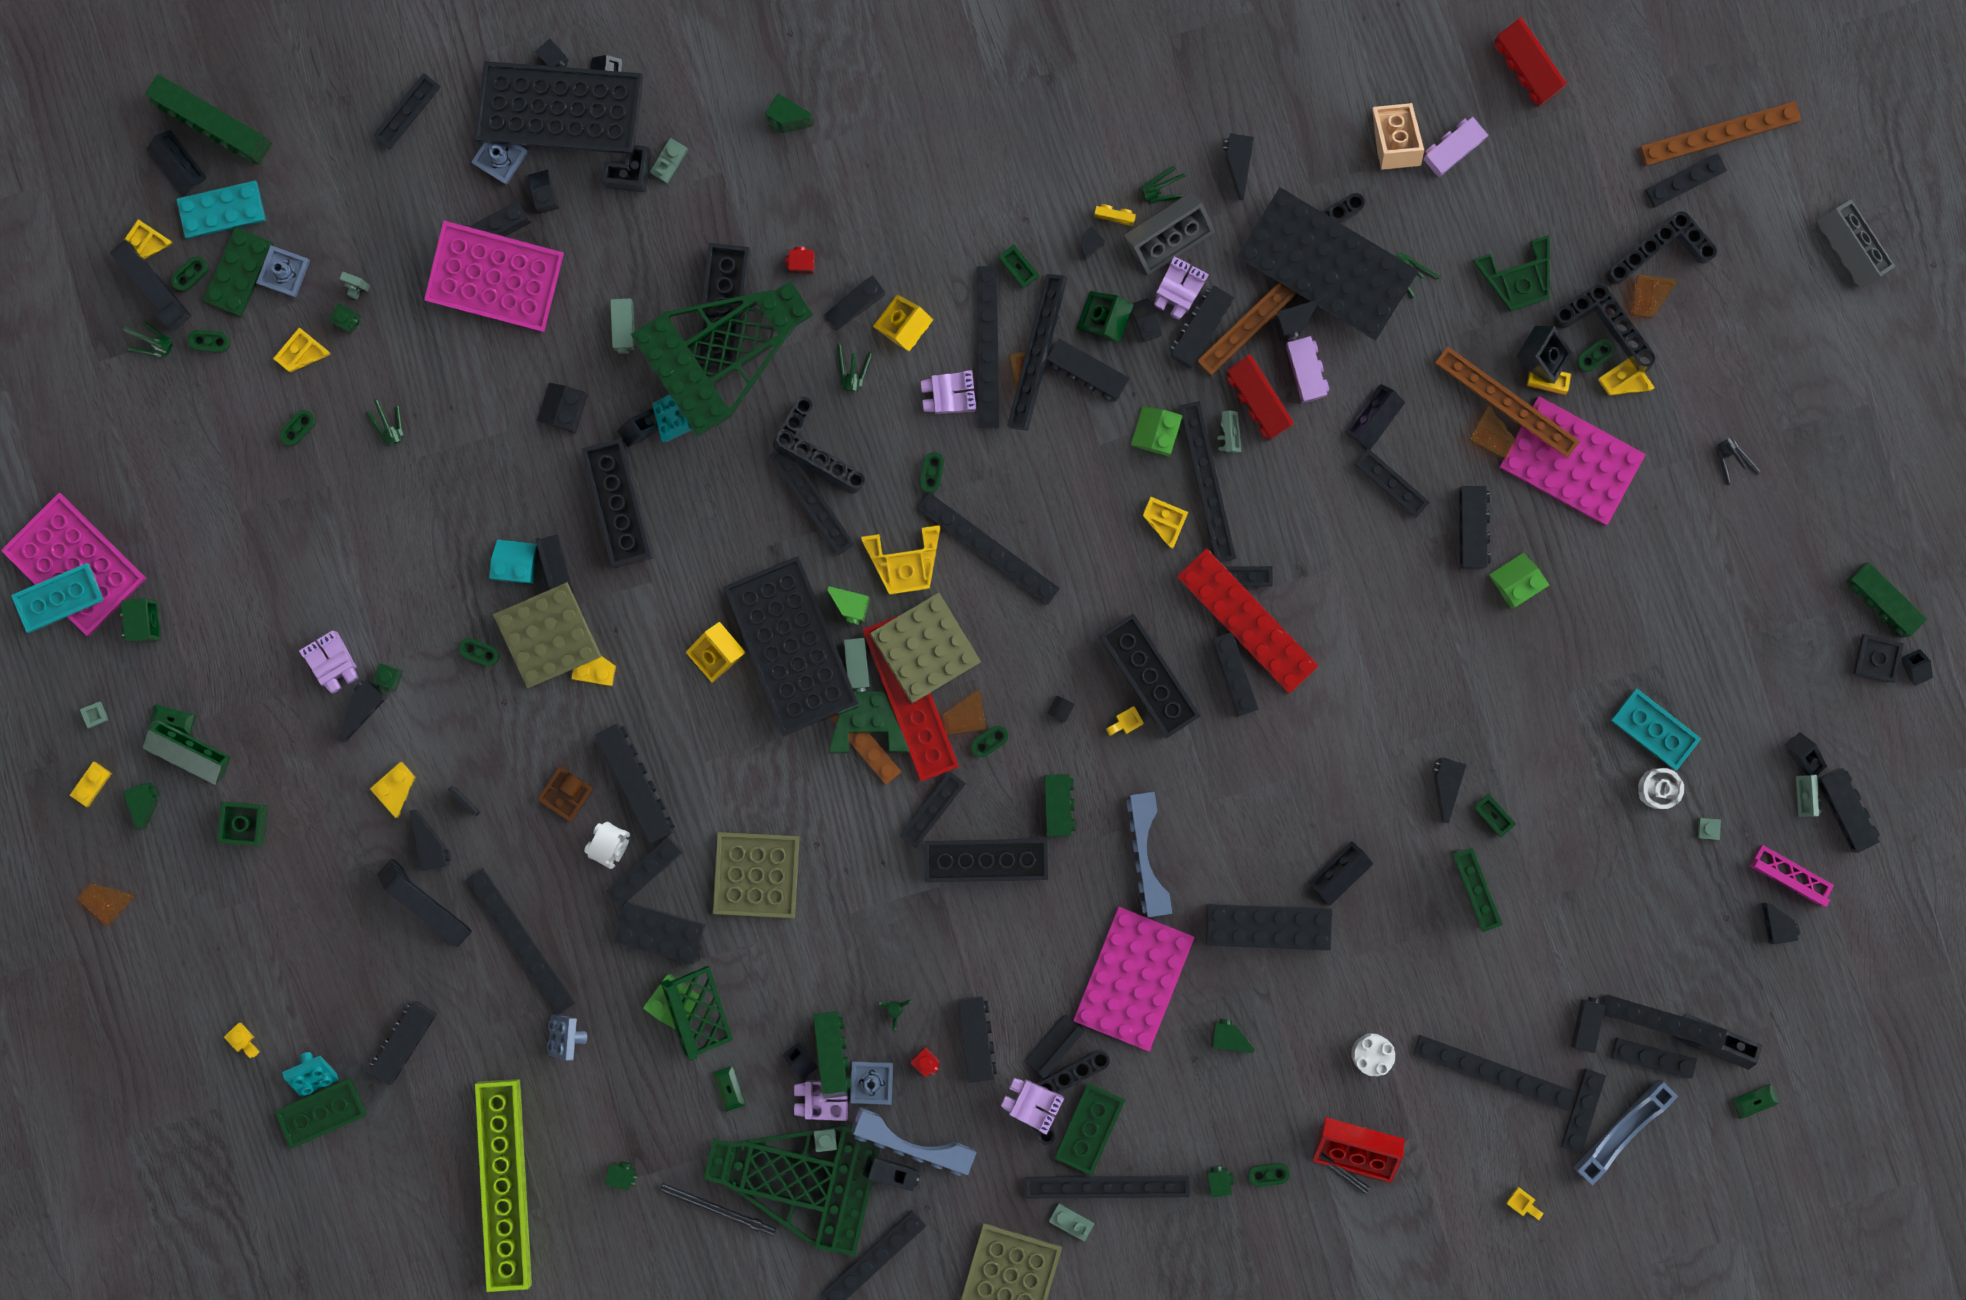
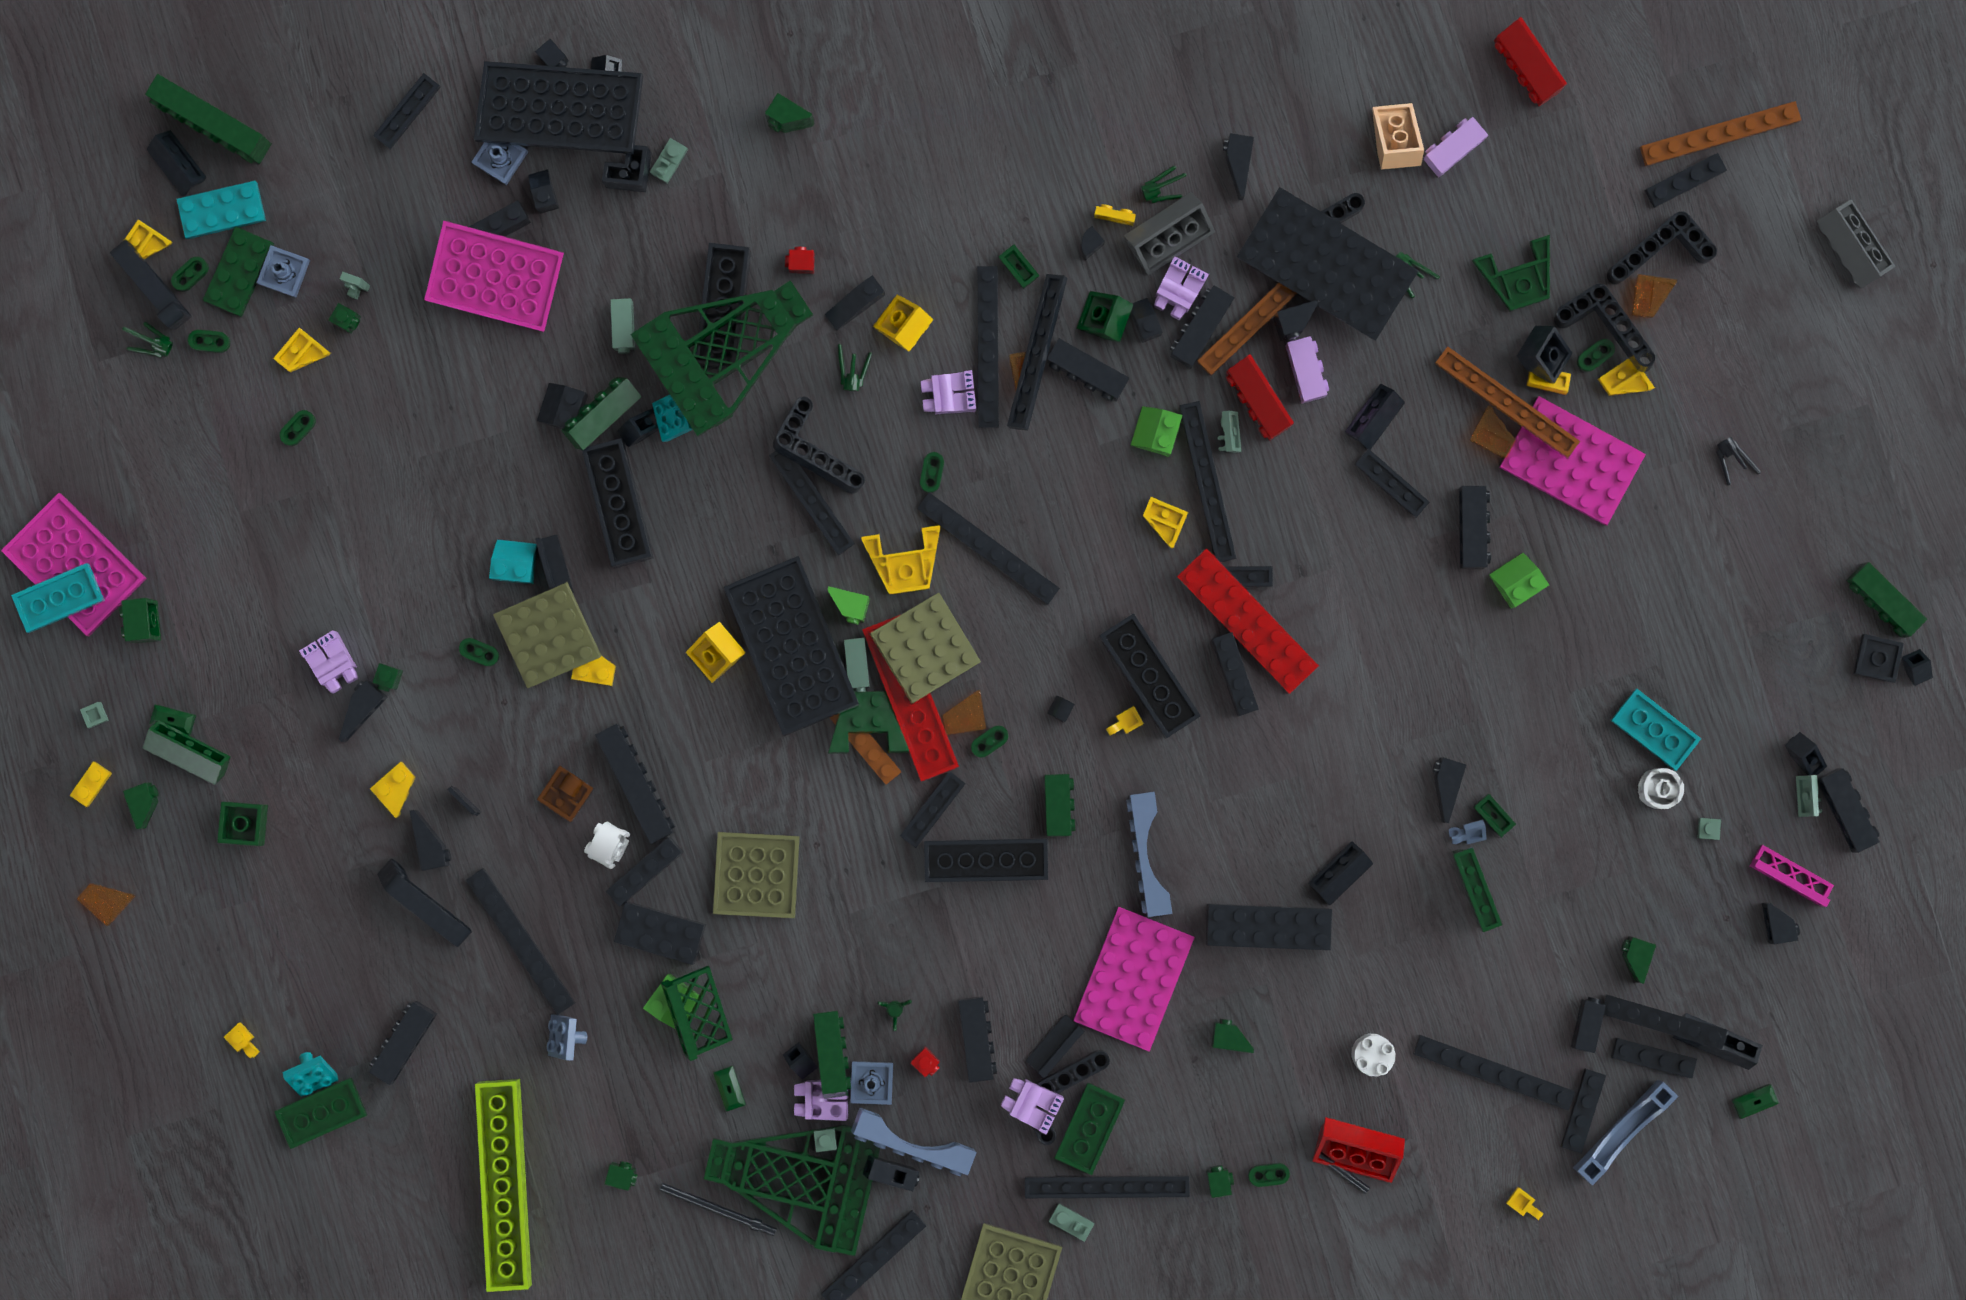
dark green plant [366,399,404,446] -> none
none -> dark green brick [561,377,642,450]
none -> sand blue plate [1449,820,1487,844]
none -> dark green slope [1621,936,1656,984]

